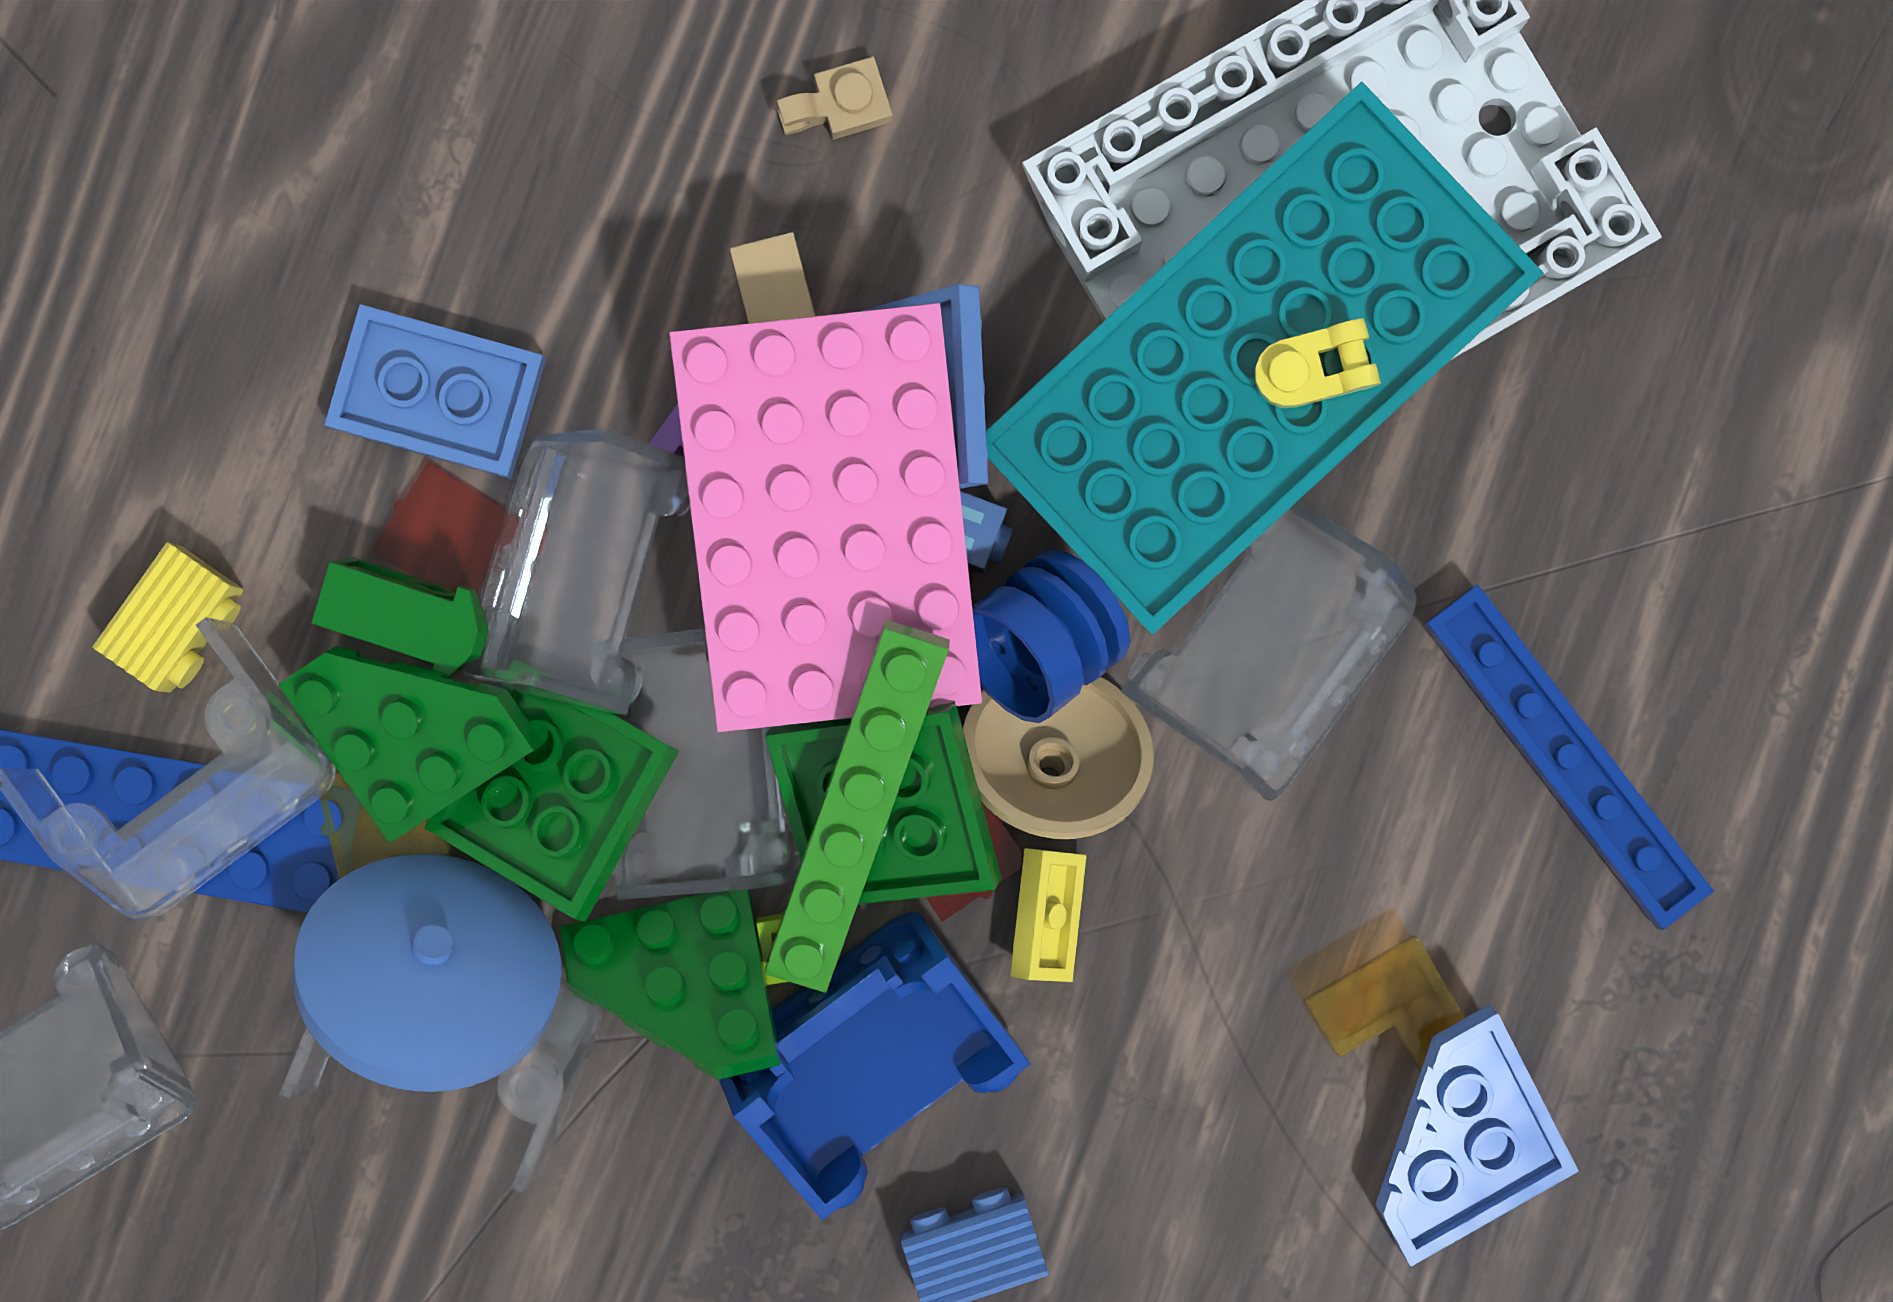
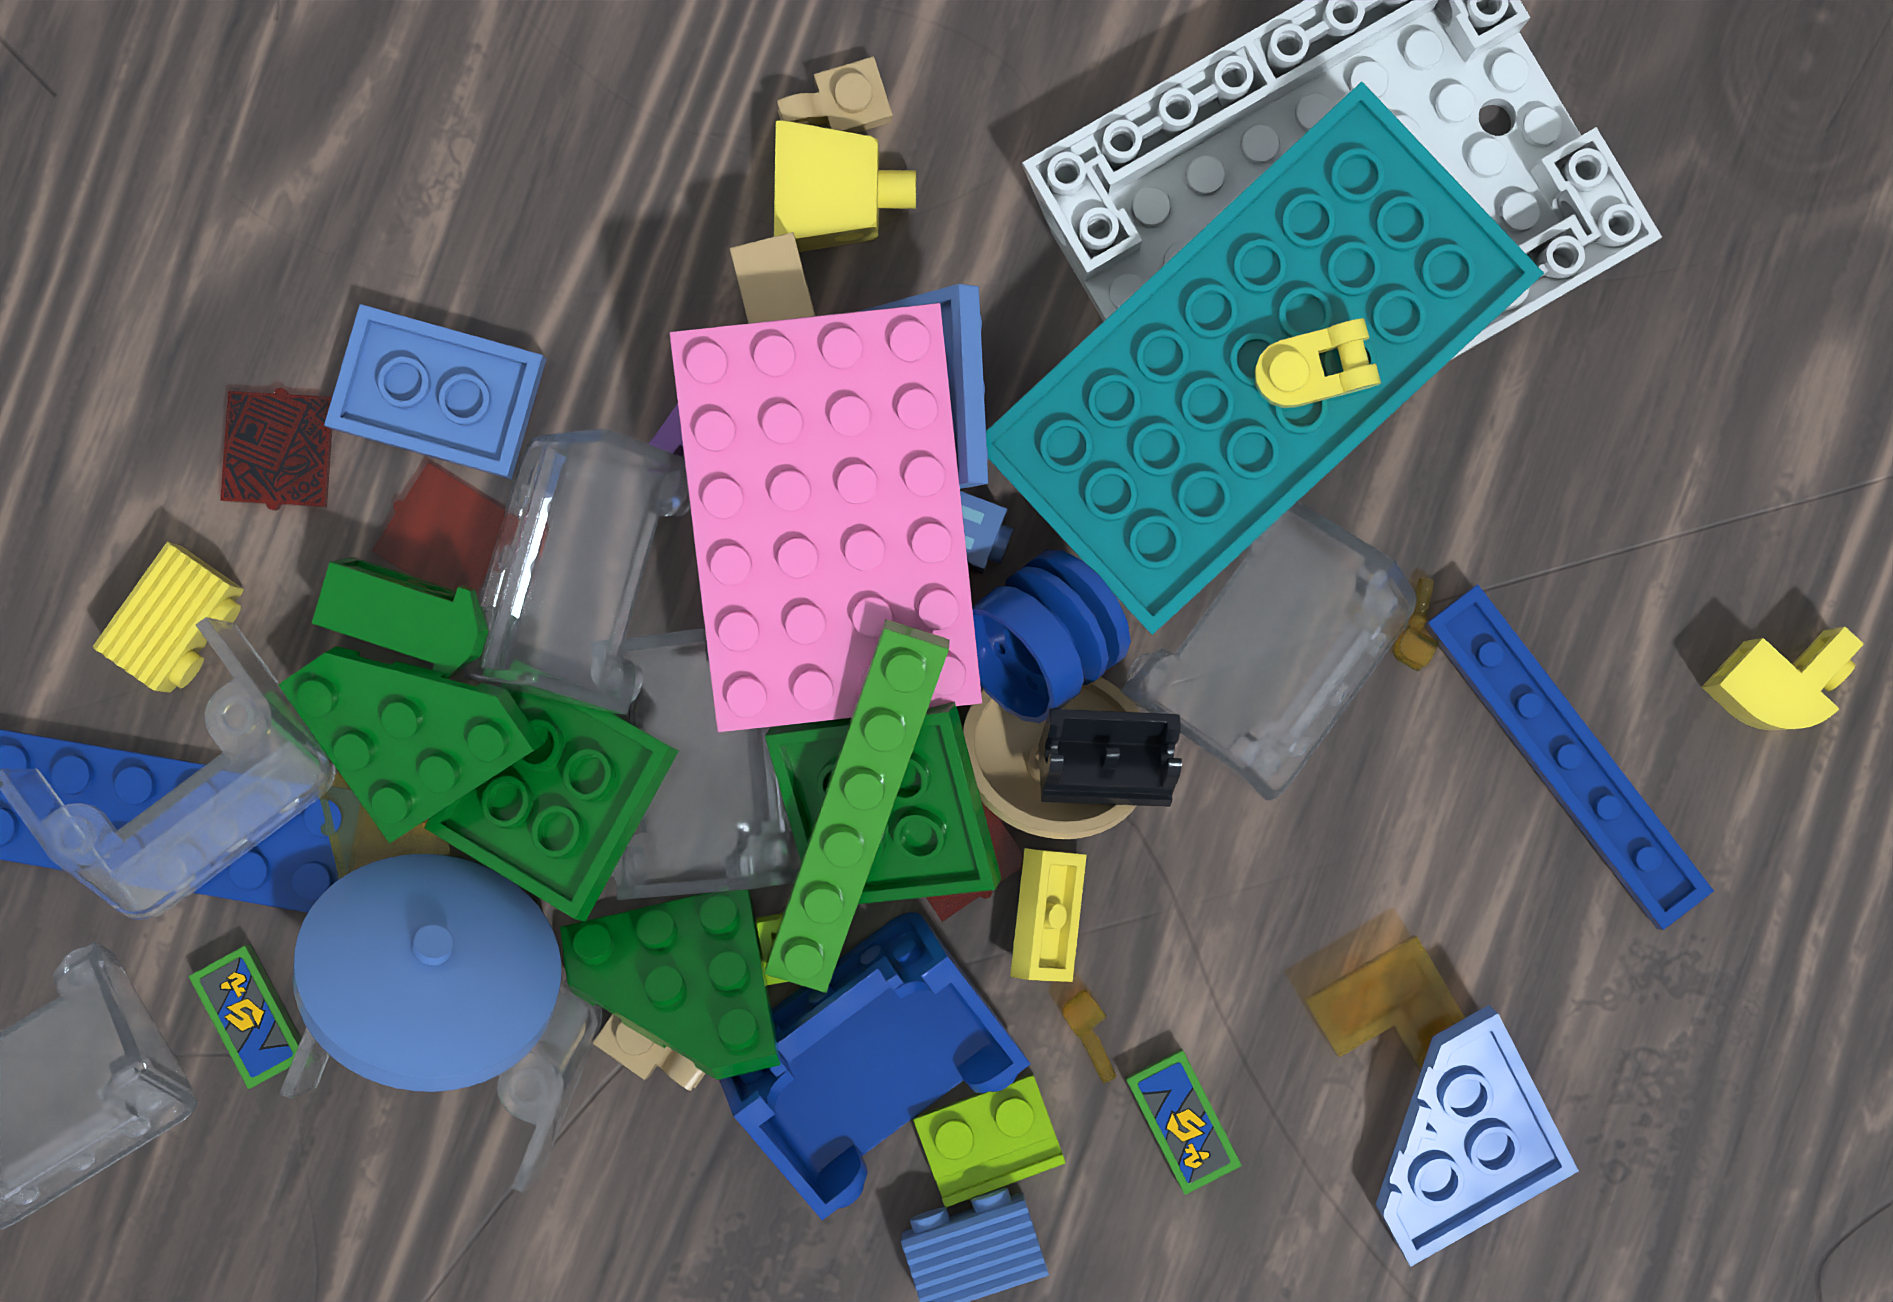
none -> tile [188,944,310,1089]
none -> clear red piece [220,388,332,511]
none -> tan plate [593,1014,706,1091]
none -> light yellow torso [774,121,916,252]
none -> lime plate [913,1072,1066,1207]
none -> black hinge [1038,709,1182,807]
none -> clear yellow hand [1062,990,1117,1083]
none -> tile [1125,1048,1242,1195]
none -> clear yellow hand [1393,578,1439,671]
none -> light yellow brick [1702,627,1864,730]

